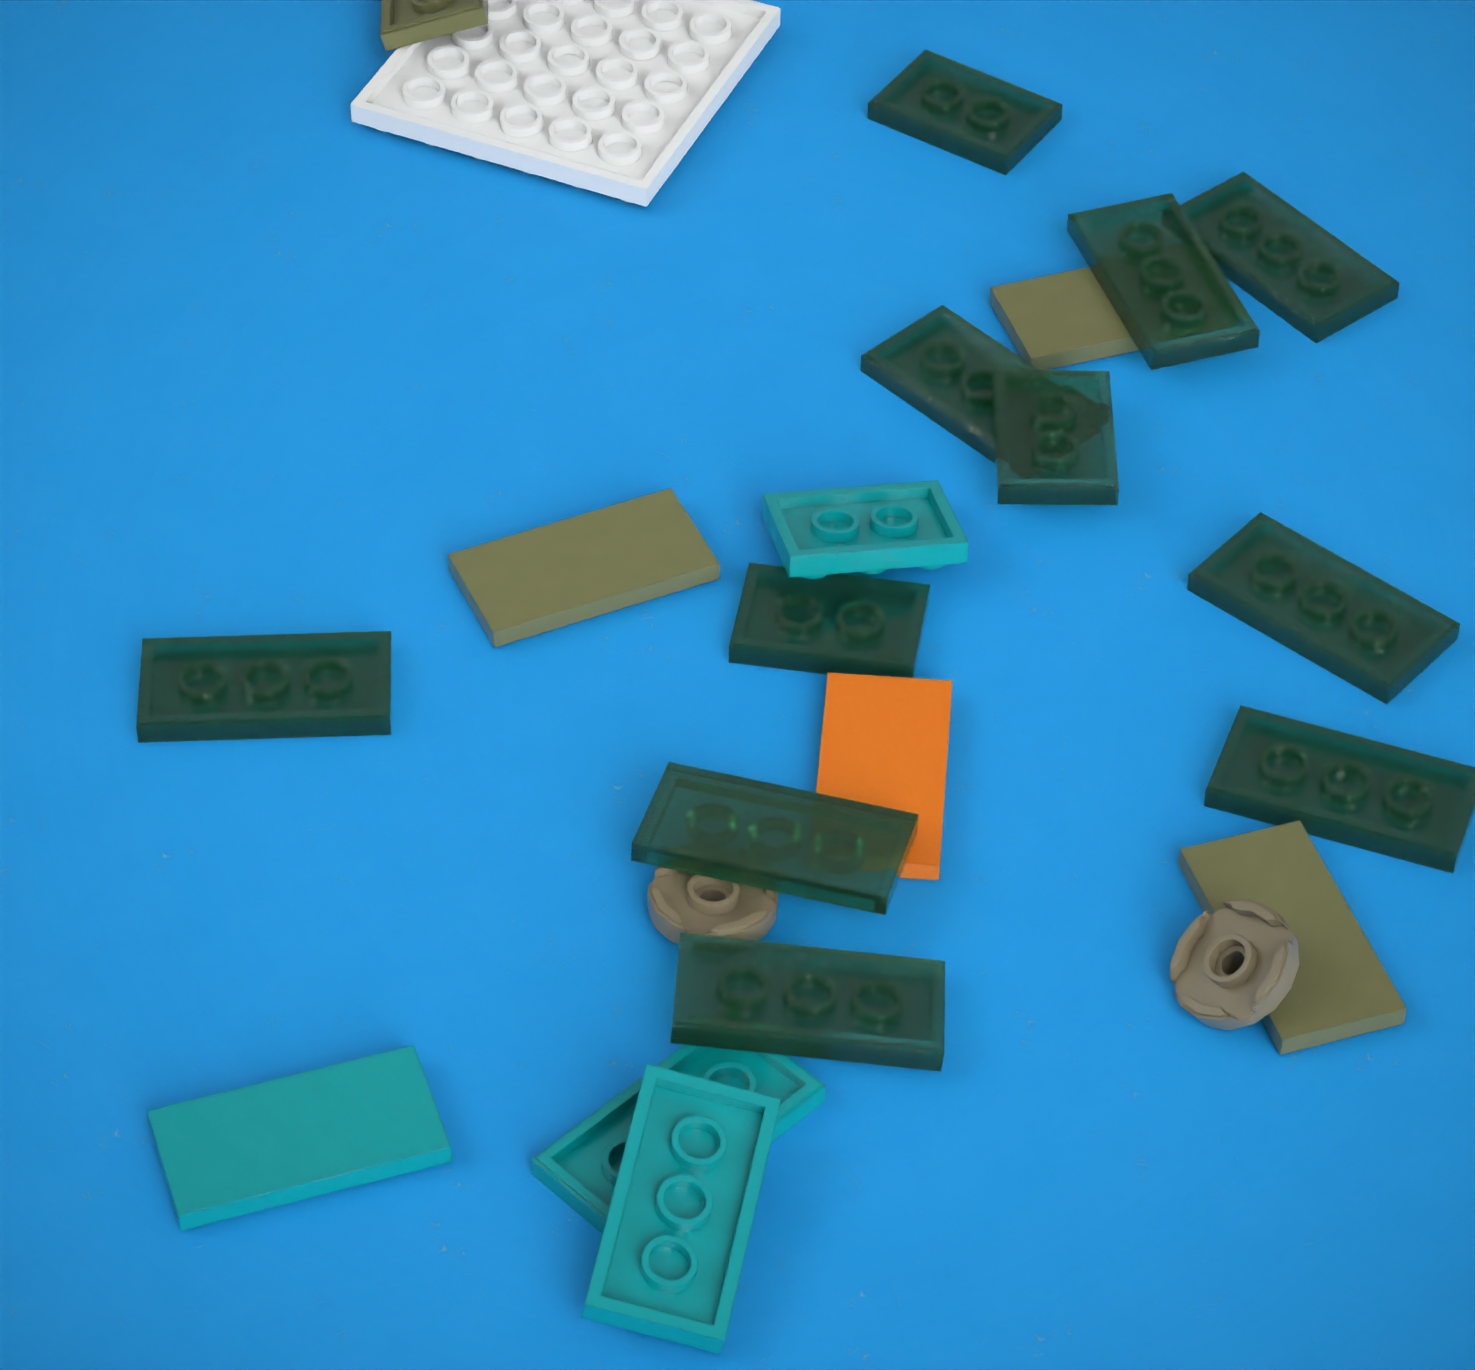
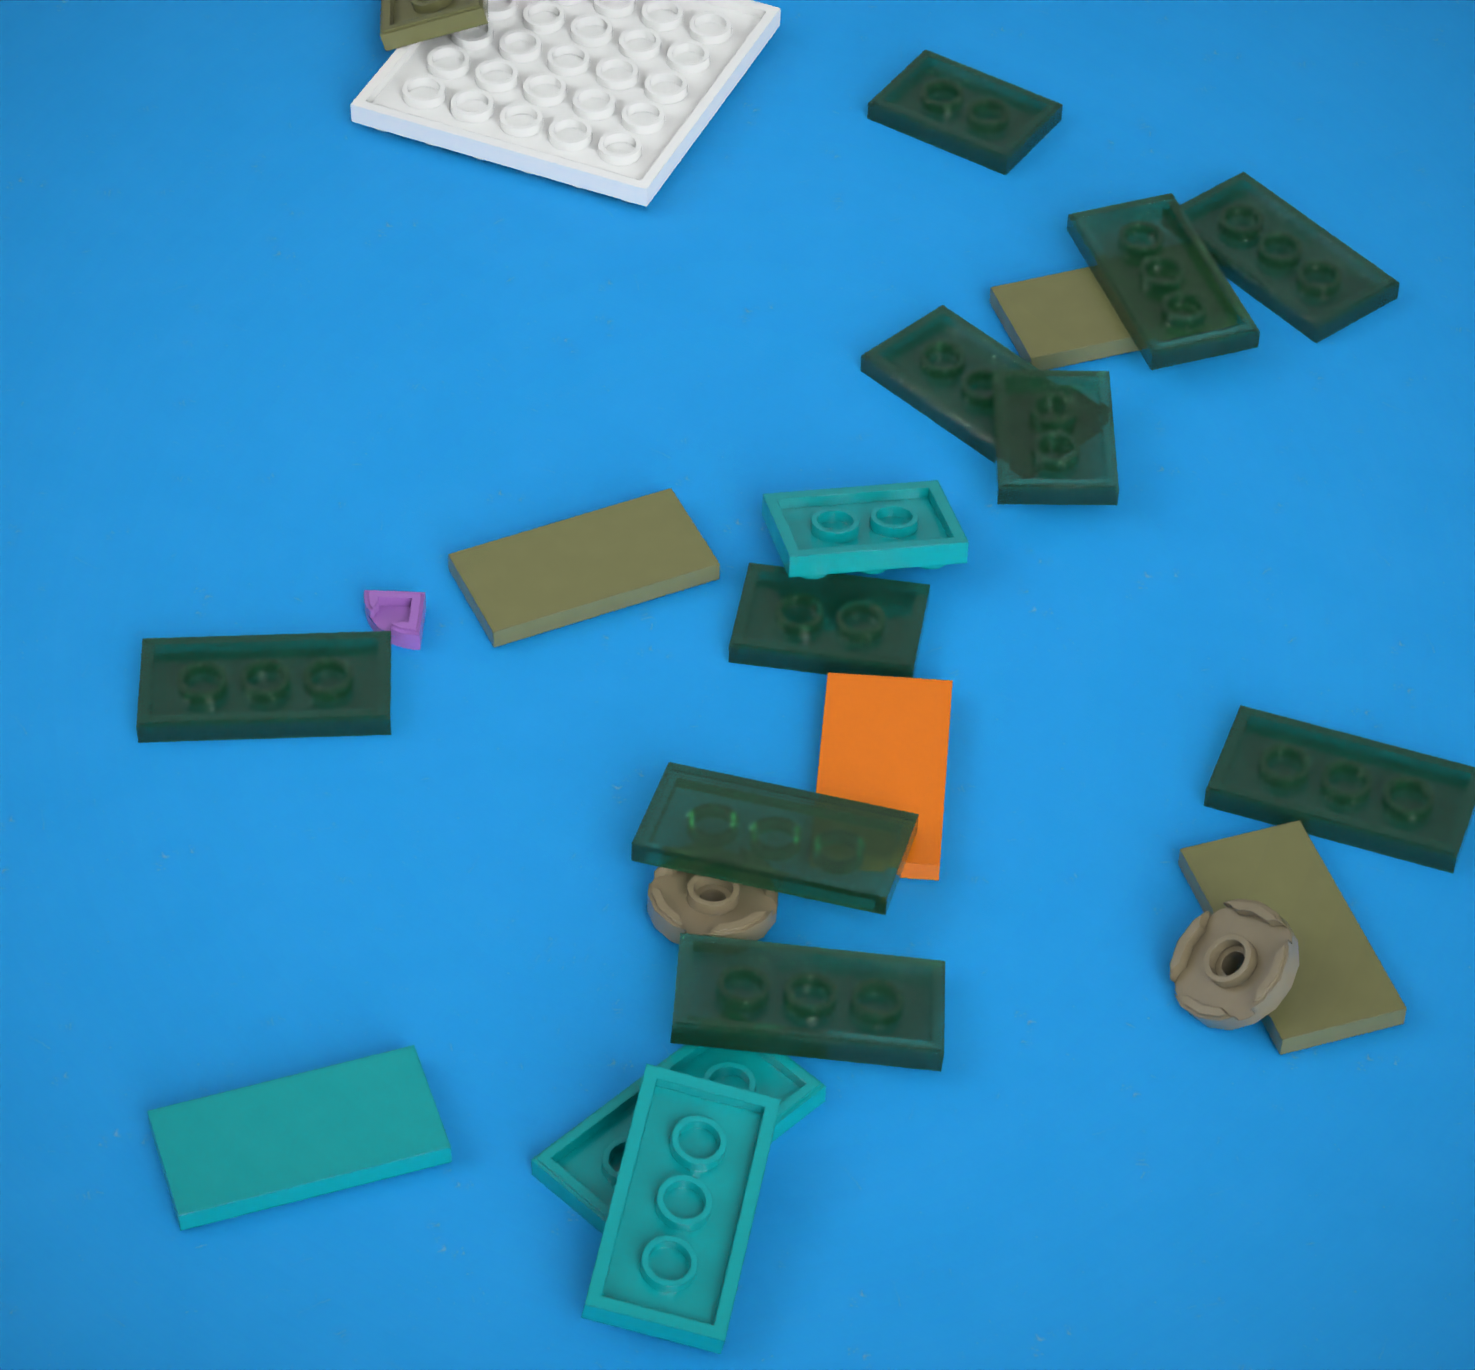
clear green tile [1187,512,1460,705] -> none
none -> medium lavender tile [364,590,426,650]

